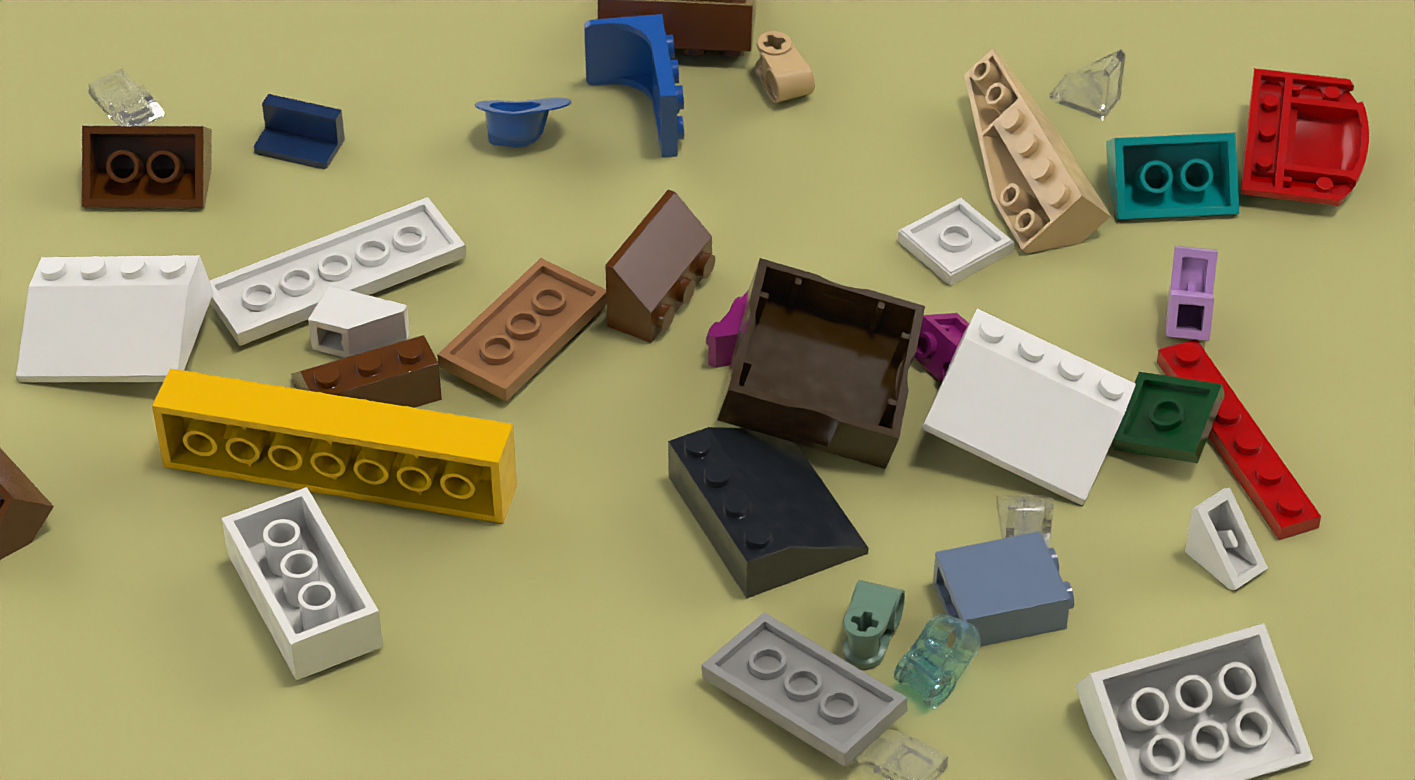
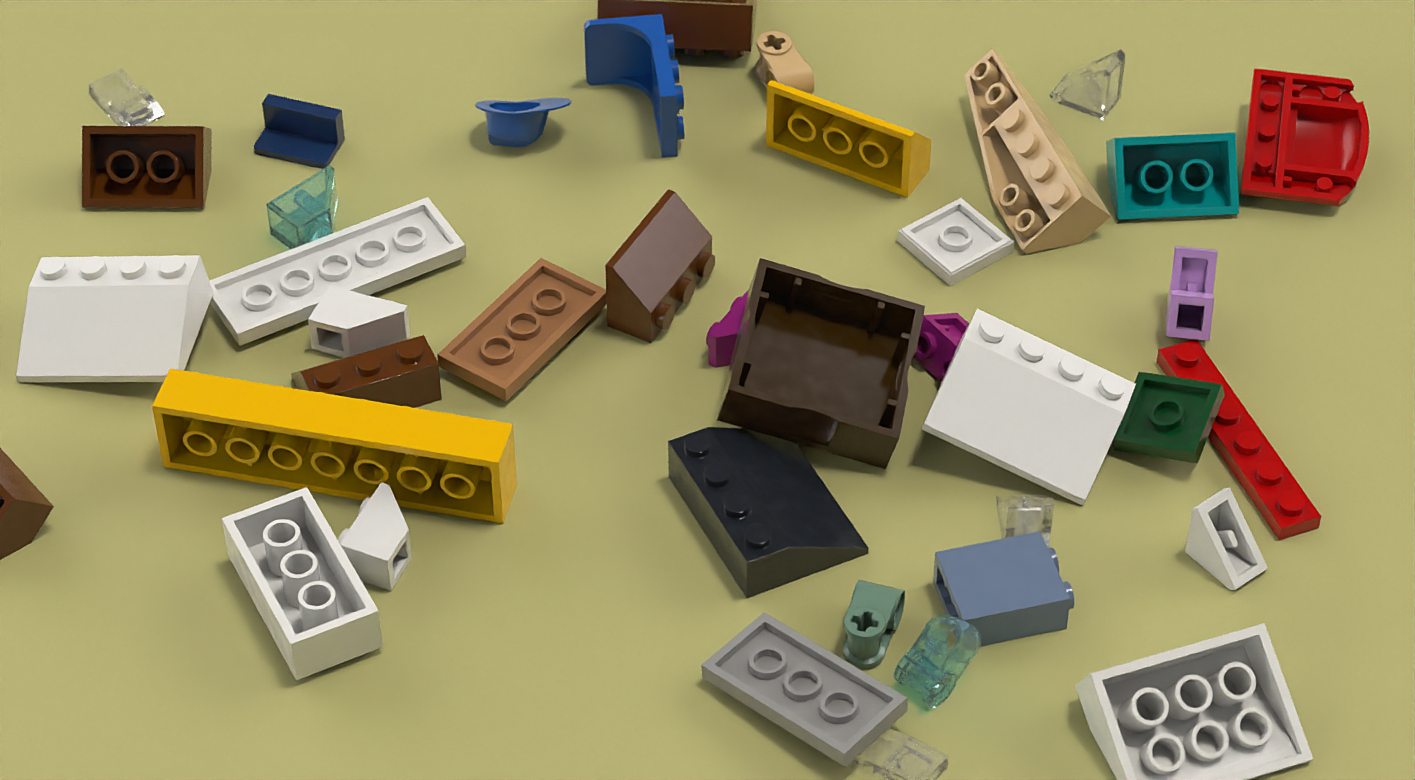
none -> clear light blue slope [266,165,338,249]
none -> white slope [338,482,412,591]
none -> yellow slope [766,80,931,198]

